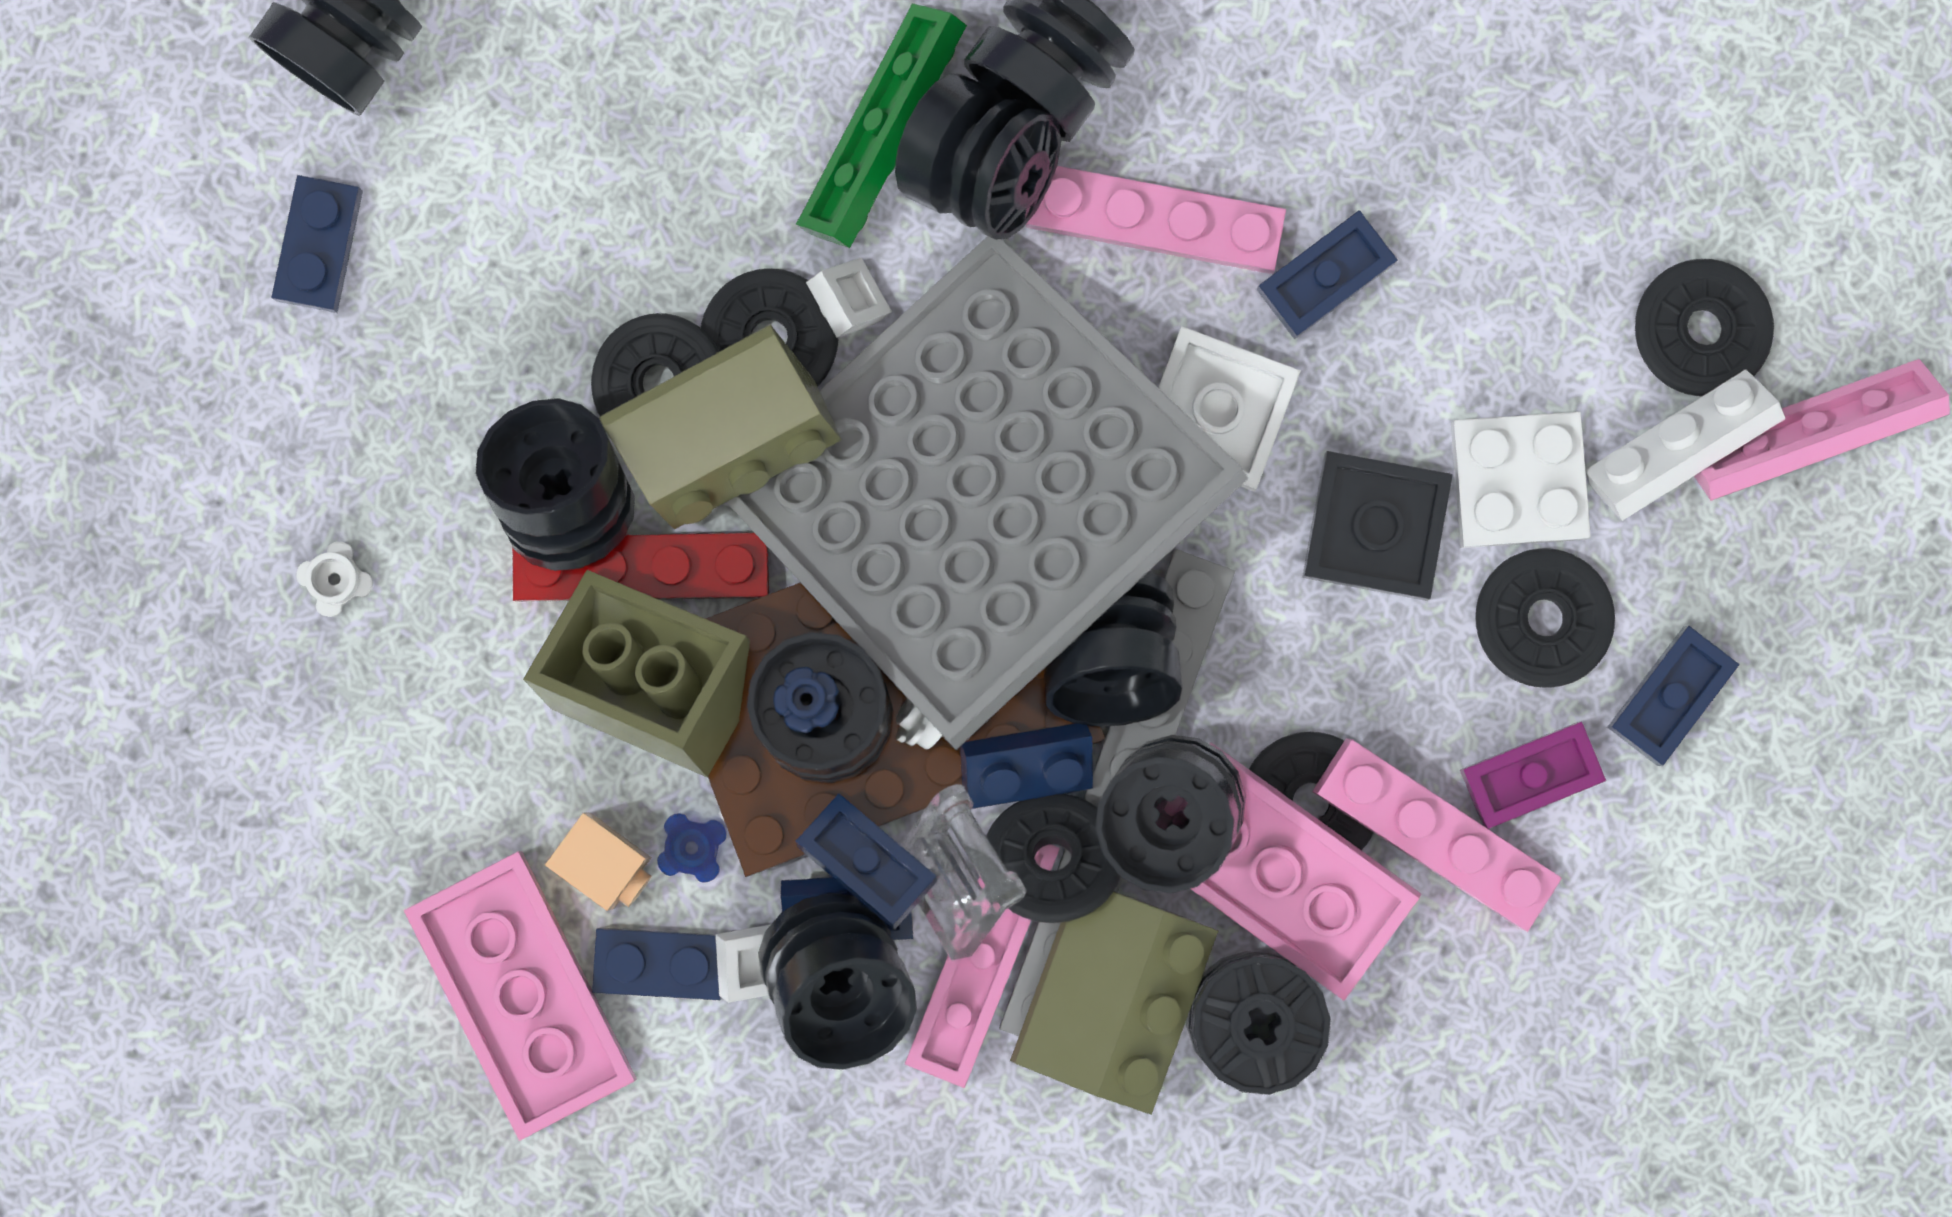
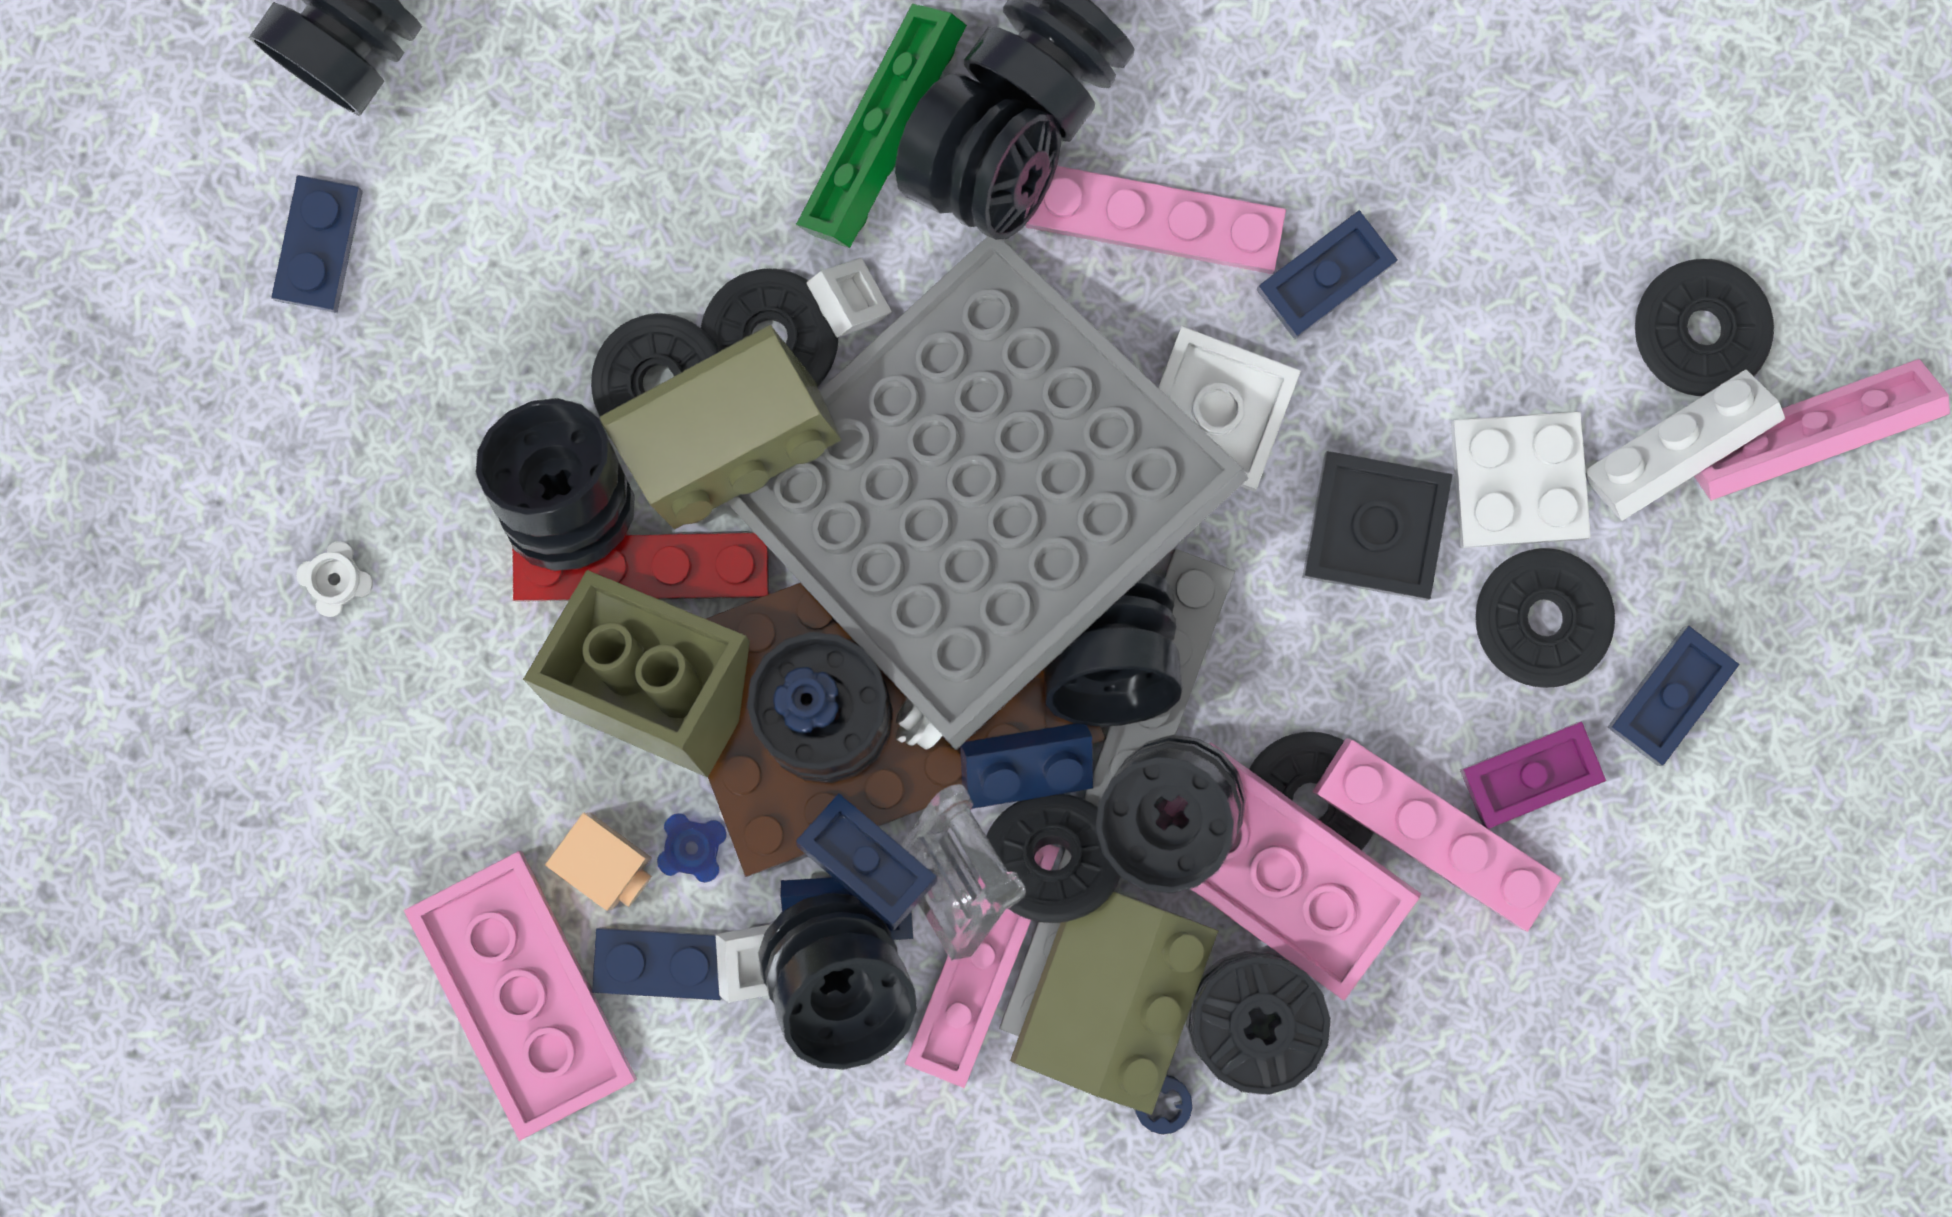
none -> dark blue bush [1134,1075,1193,1135]

